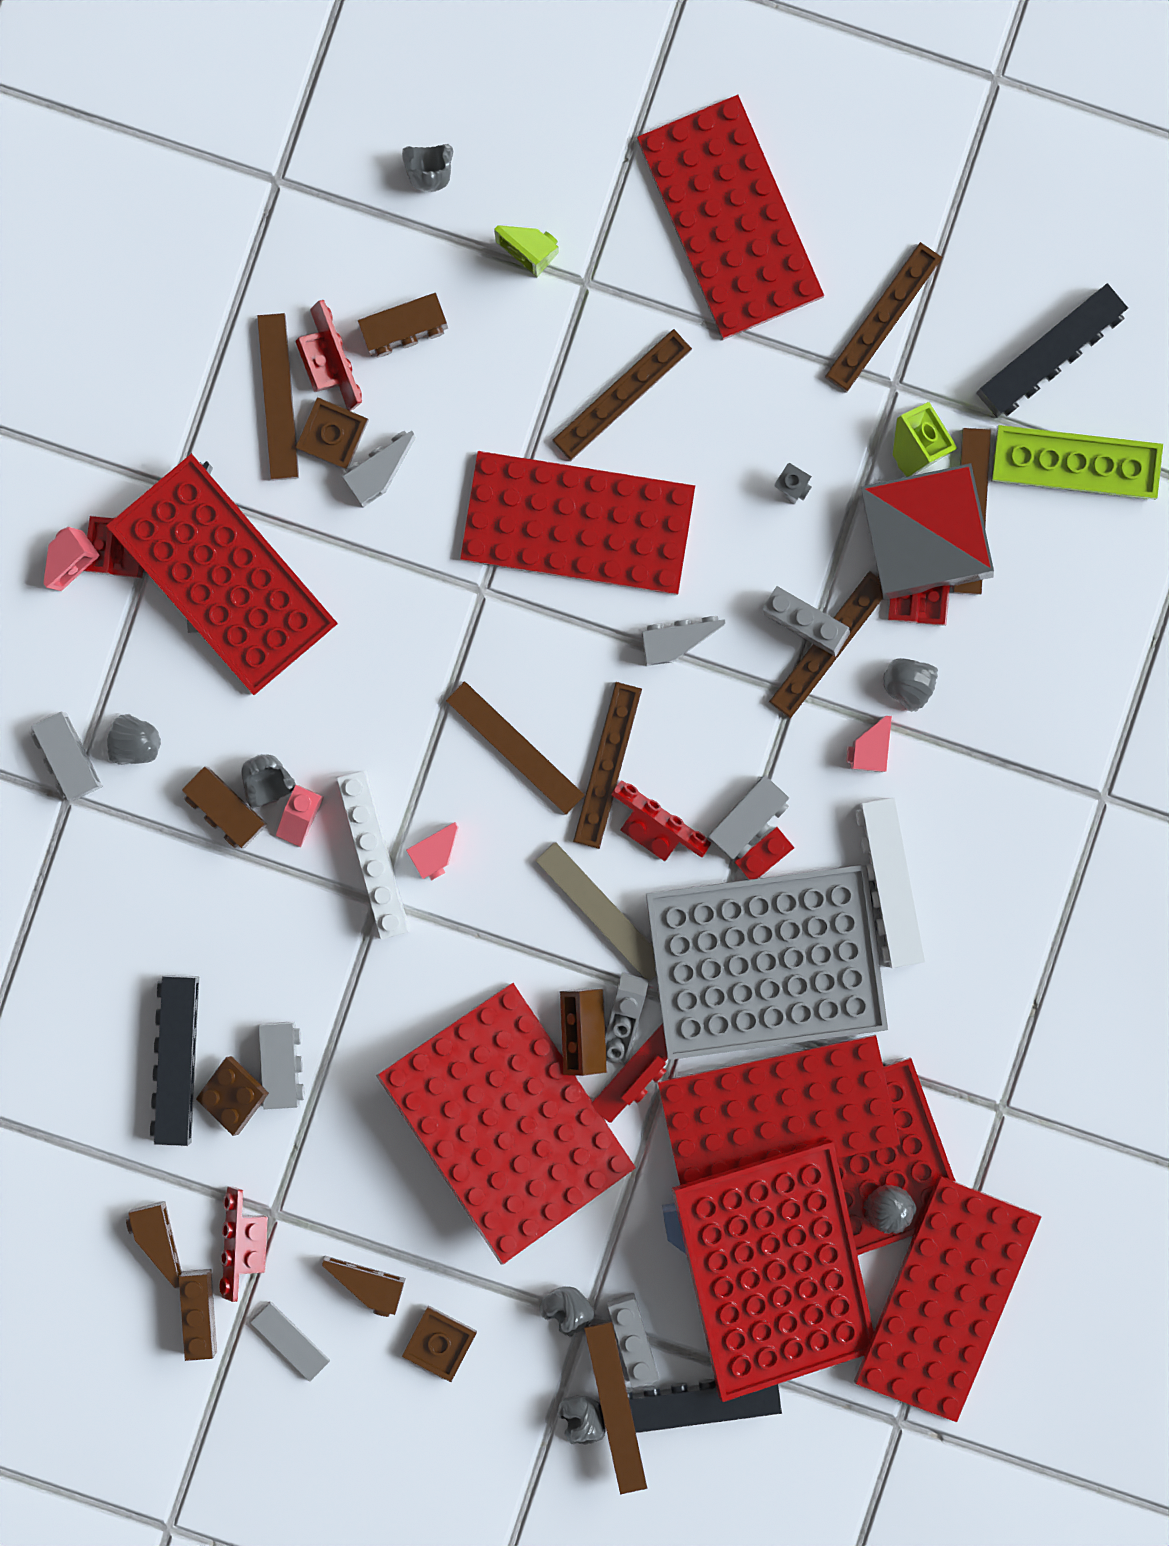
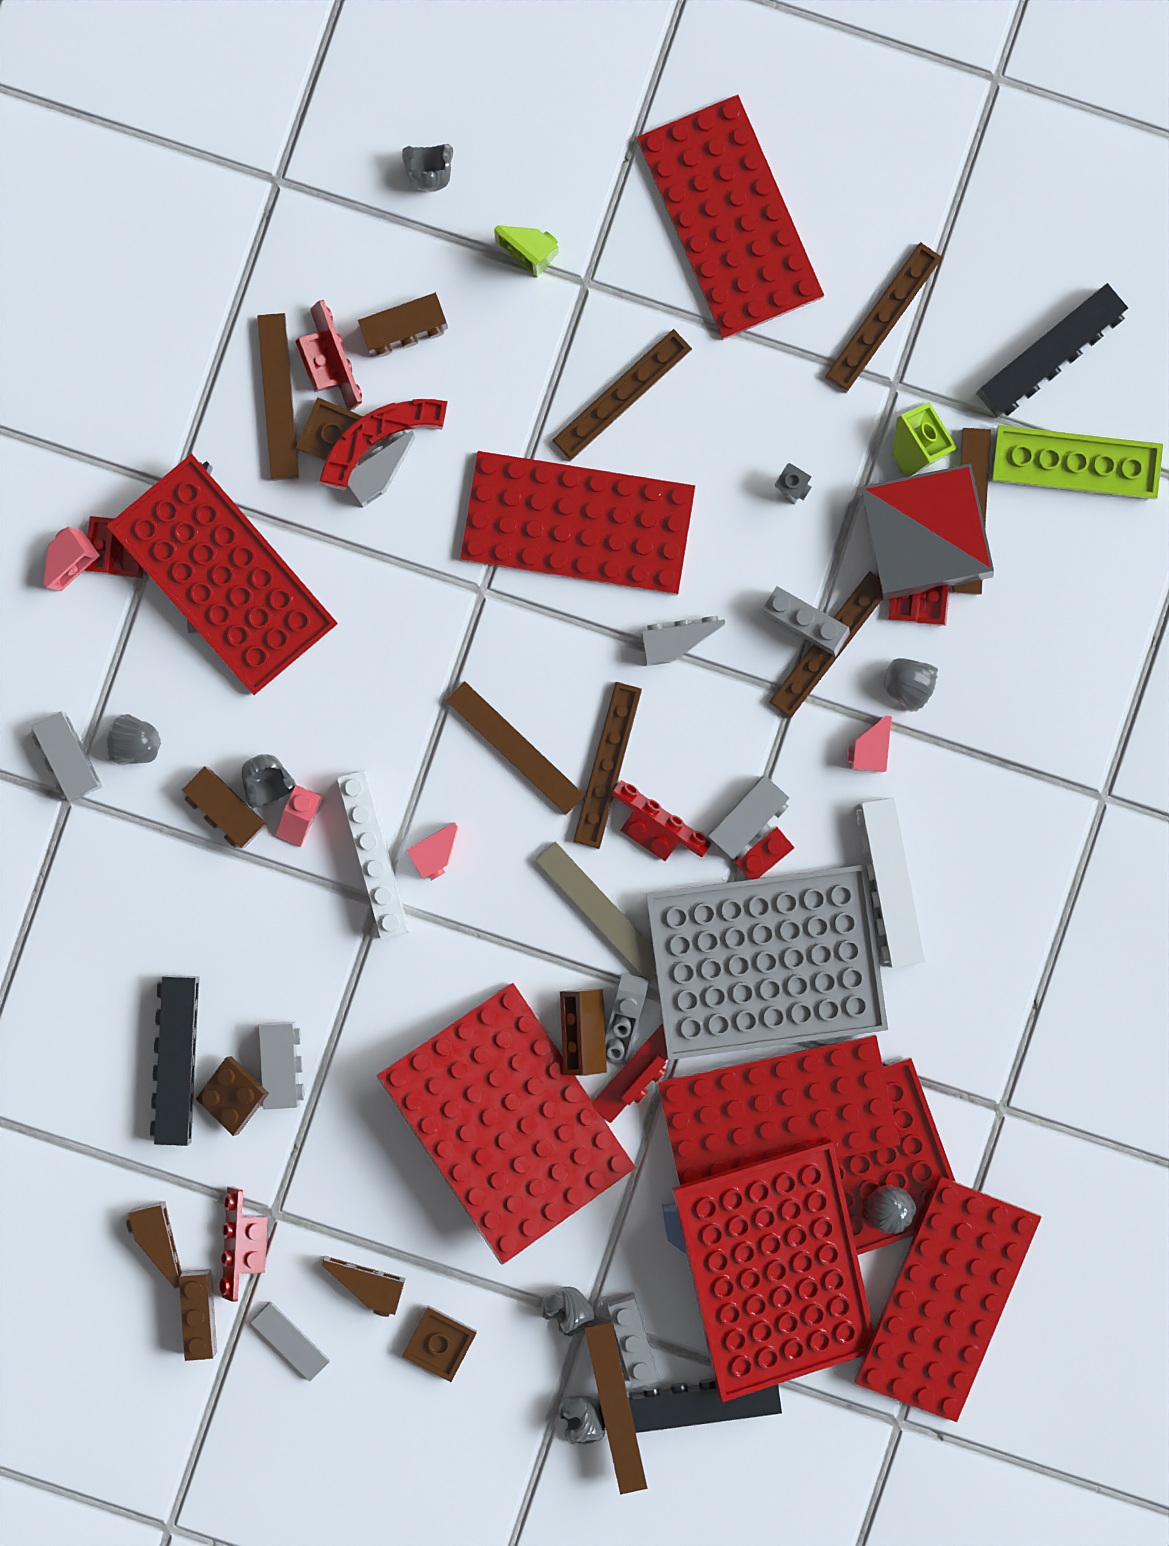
none -> red tile [319,399,448,490]

